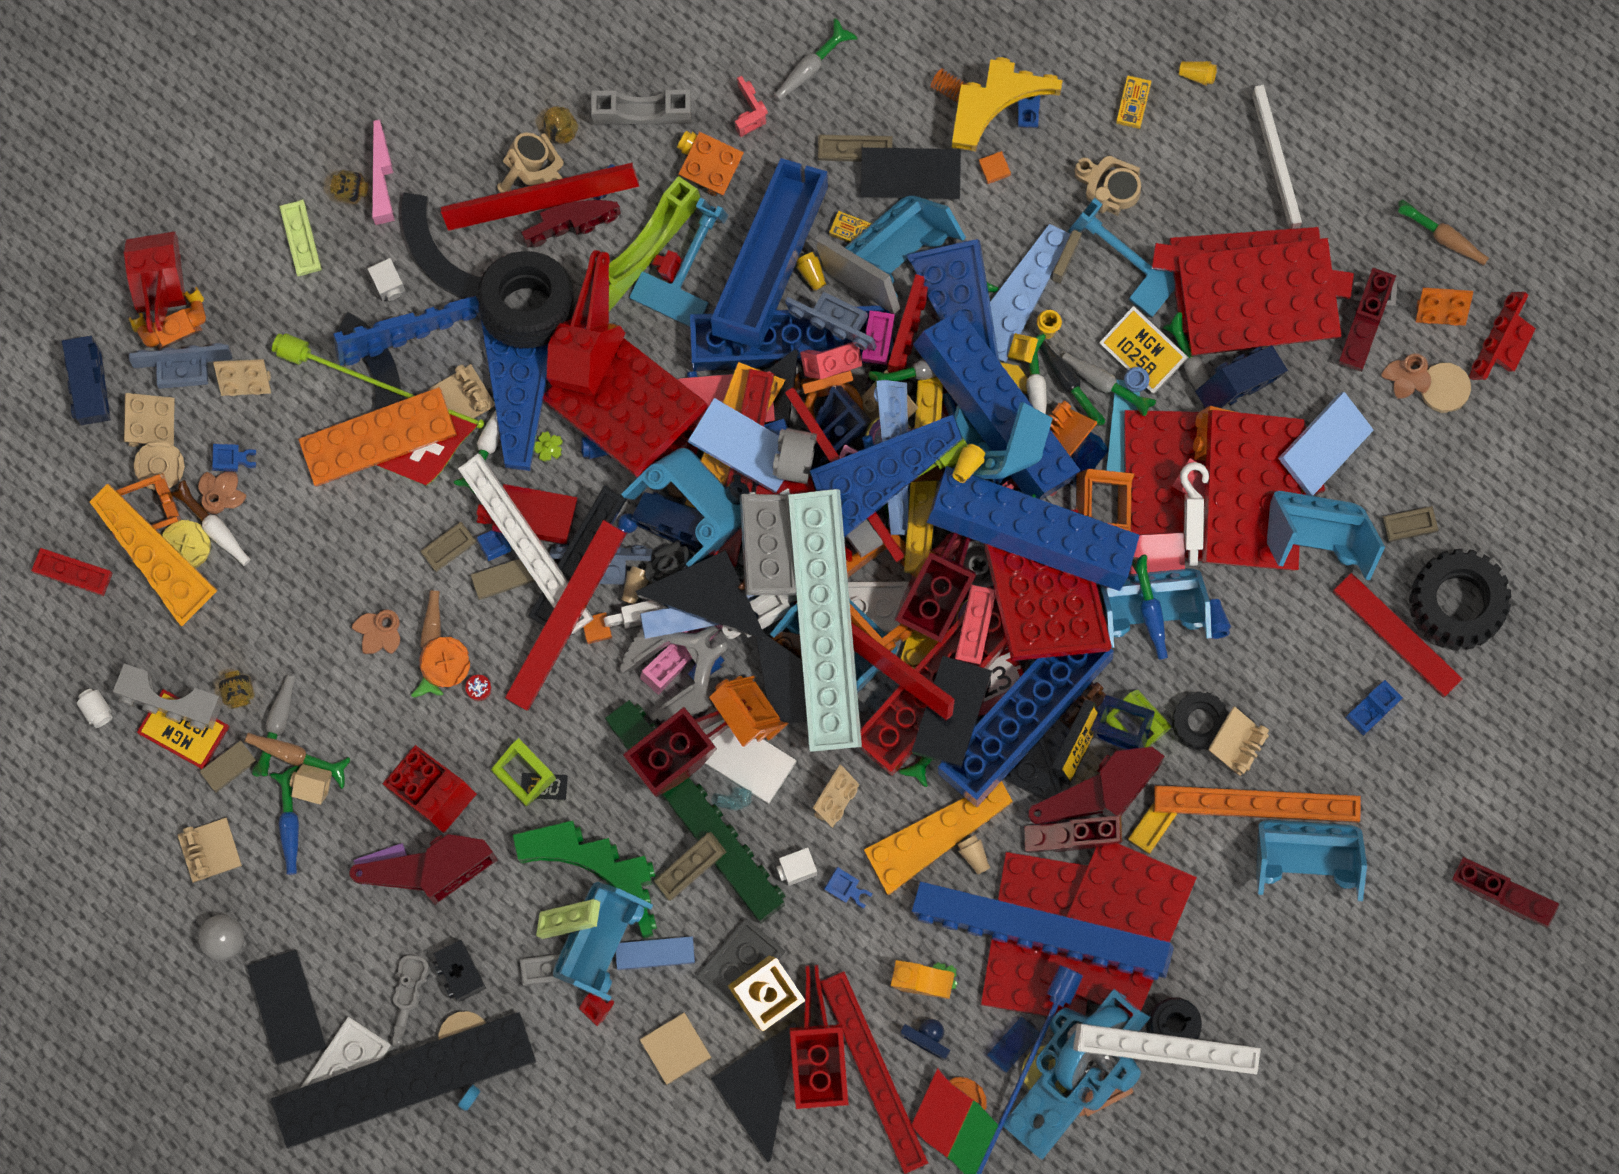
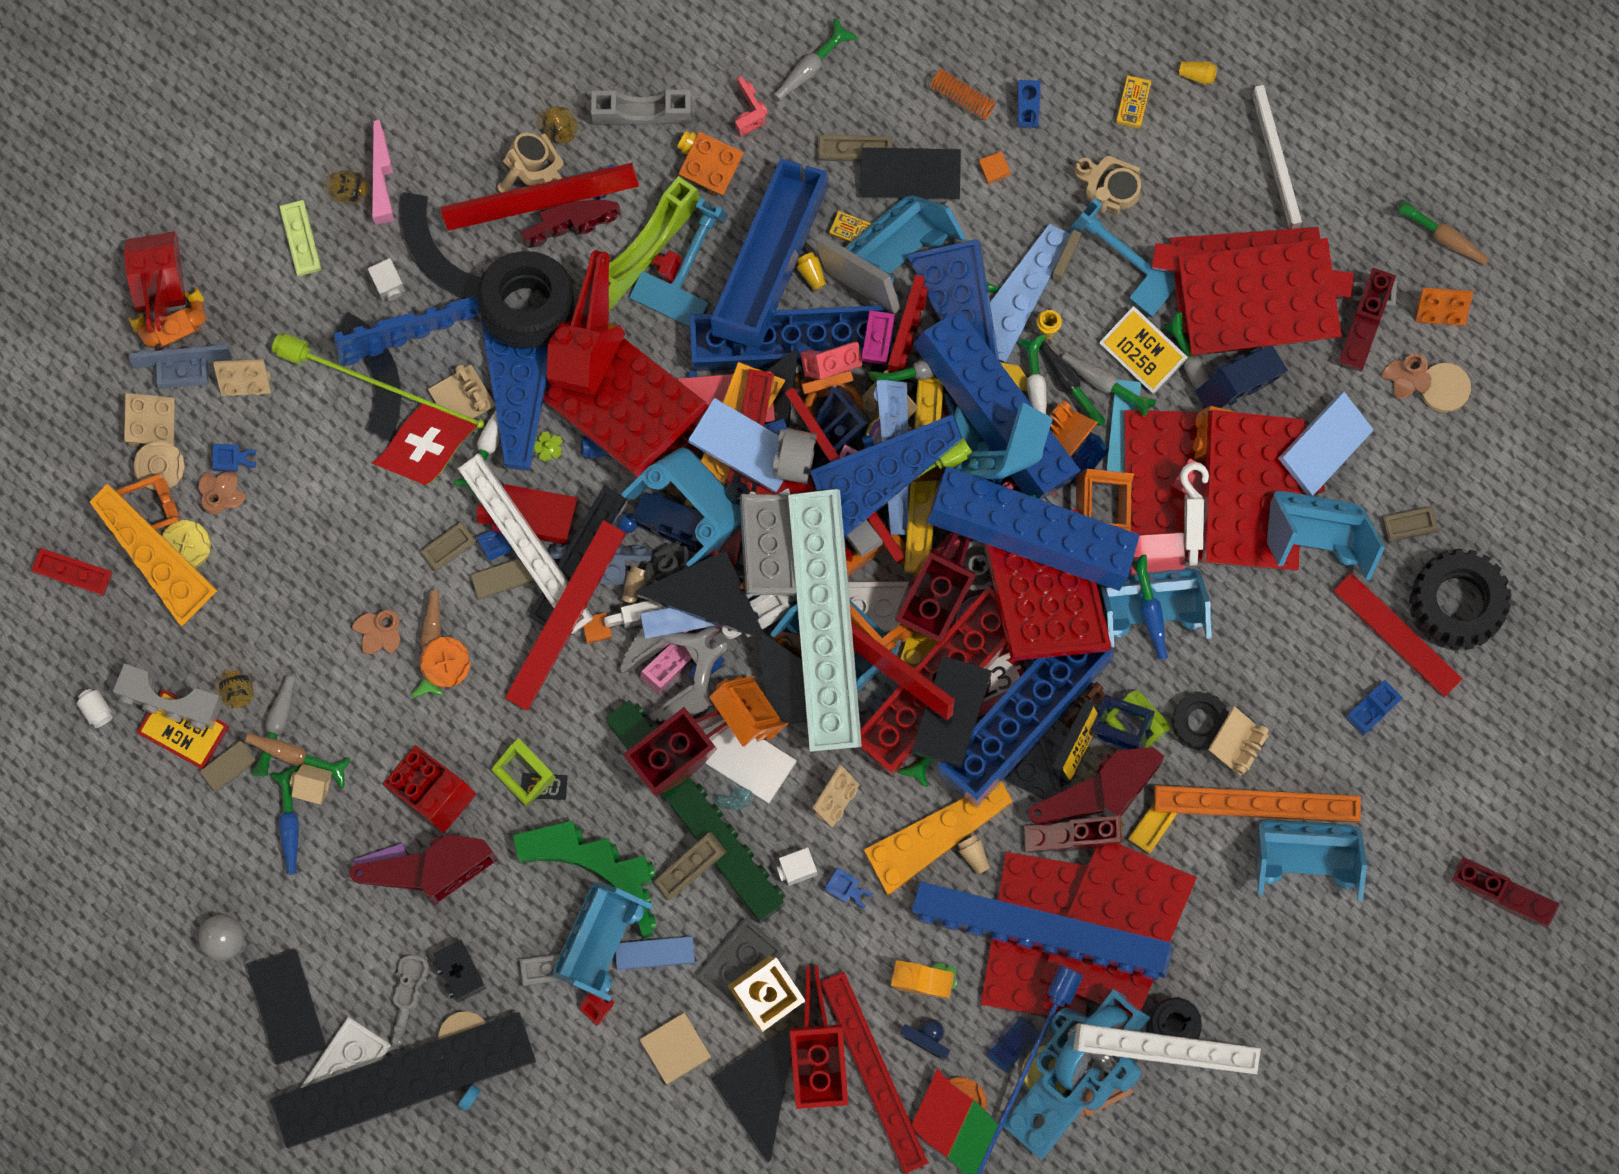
dark blue wedge [62,335,111,425] -> none
white piece [171,480,251,566] -> none
tan hinge [177,818,242,883] -> none
orange plate [299,387,457,487] -> none
red tile [465,675,492,701] -> none
yellowish green tile [536,899,600,939] -> none
sand blue bracket [785,292,877,351] -> none
yellow arch [952,57,1063,151] -> none
yellow cone [952,444,985,483] -> none
coral tile [955,585,996,666] -> none
yellow tile [1008,333,1038,363] -> none
medium blue plate [1124,367,1149,392] -> none
blue cone [1210,599,1231,639] -> none
red bracket [1469,291,1536,380] -> none

